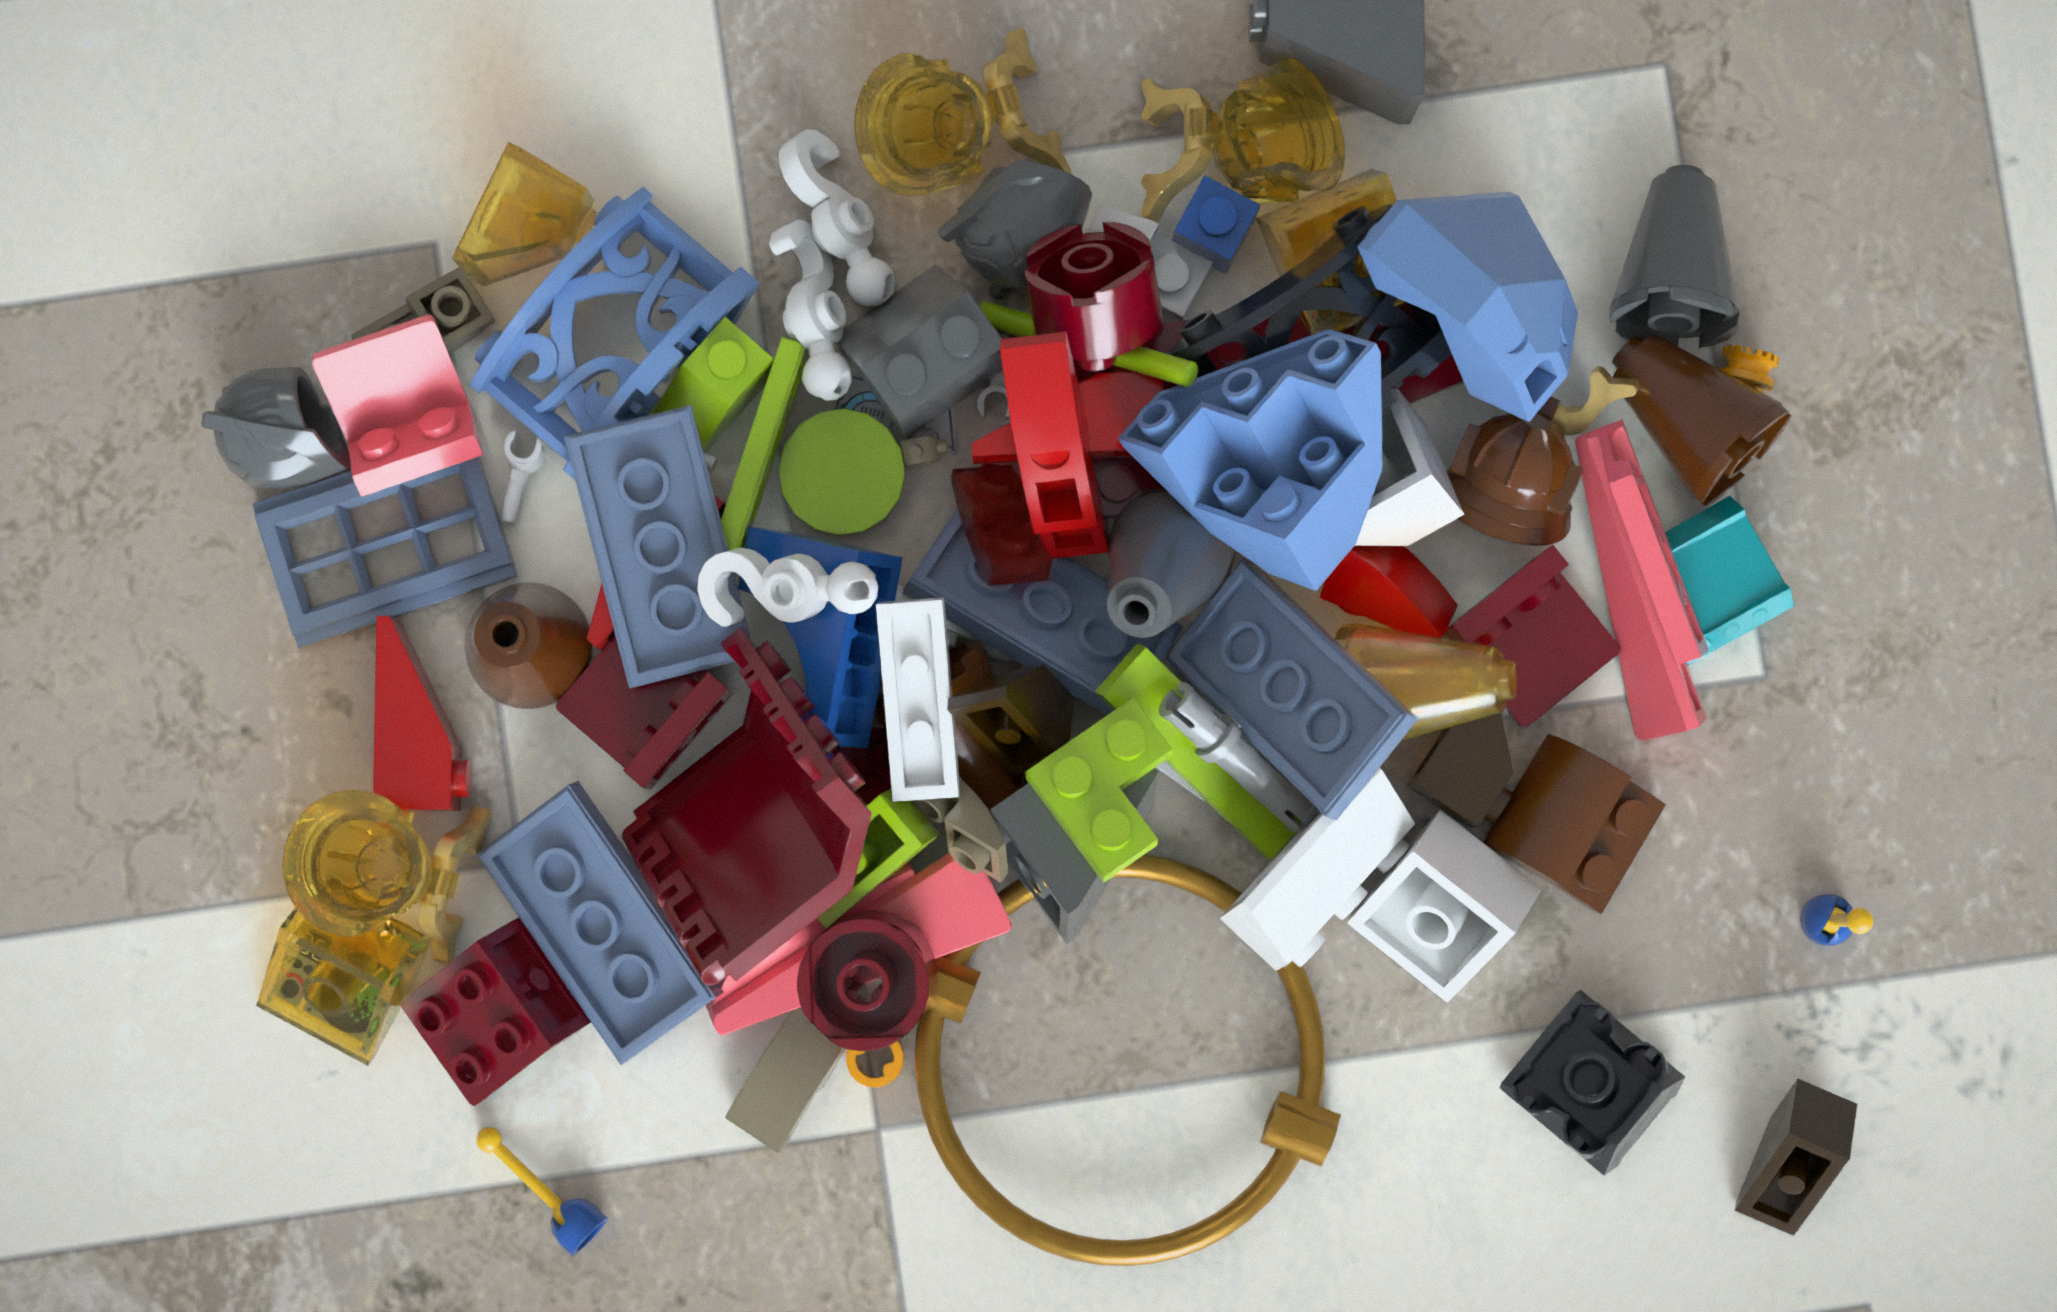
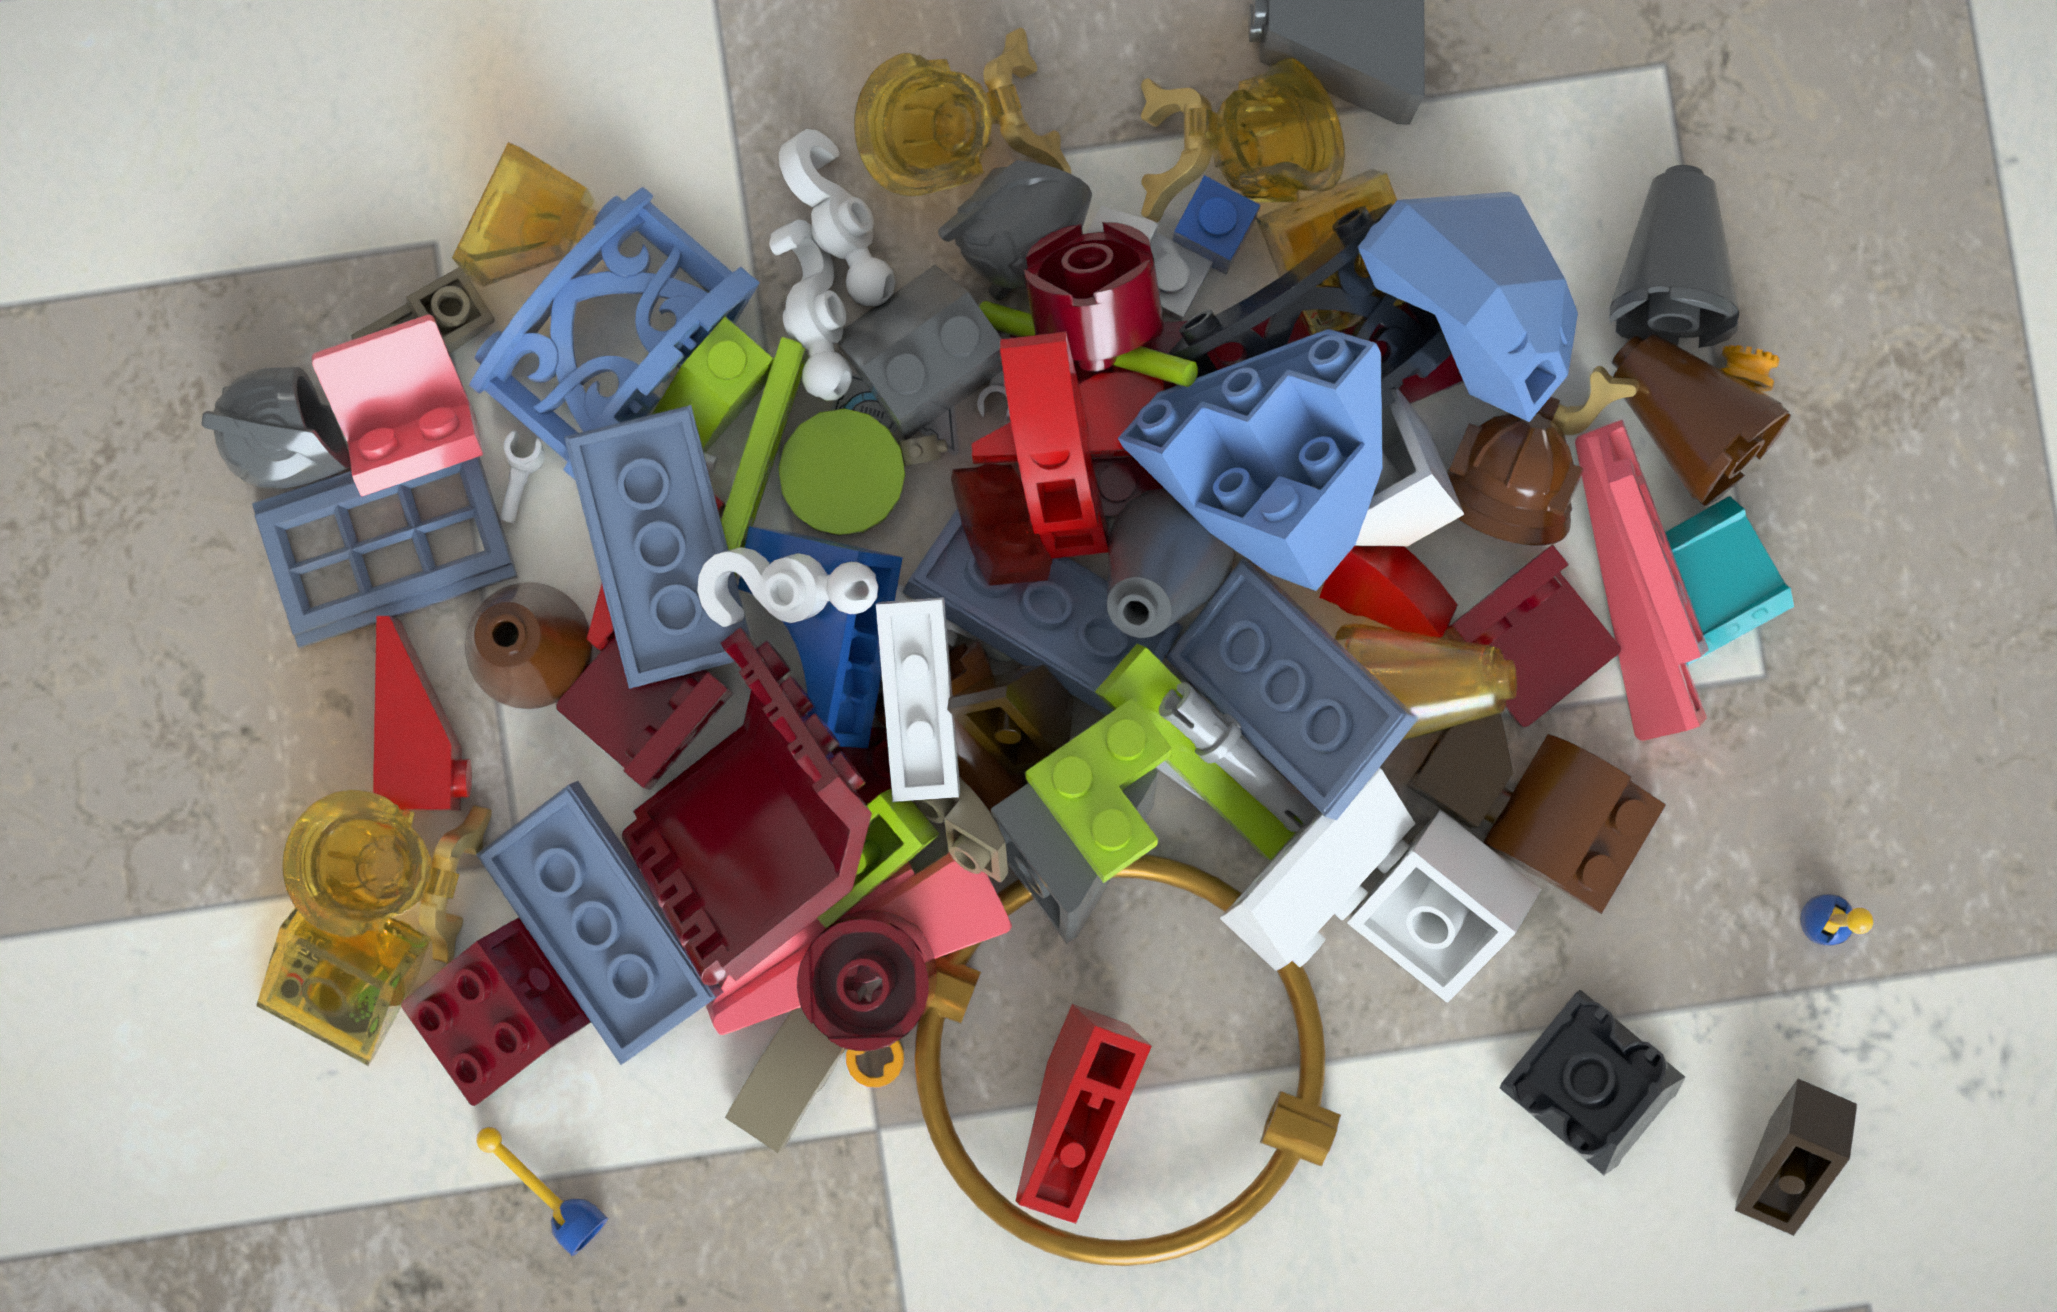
none -> red slope [1015,1004,1152,1224]

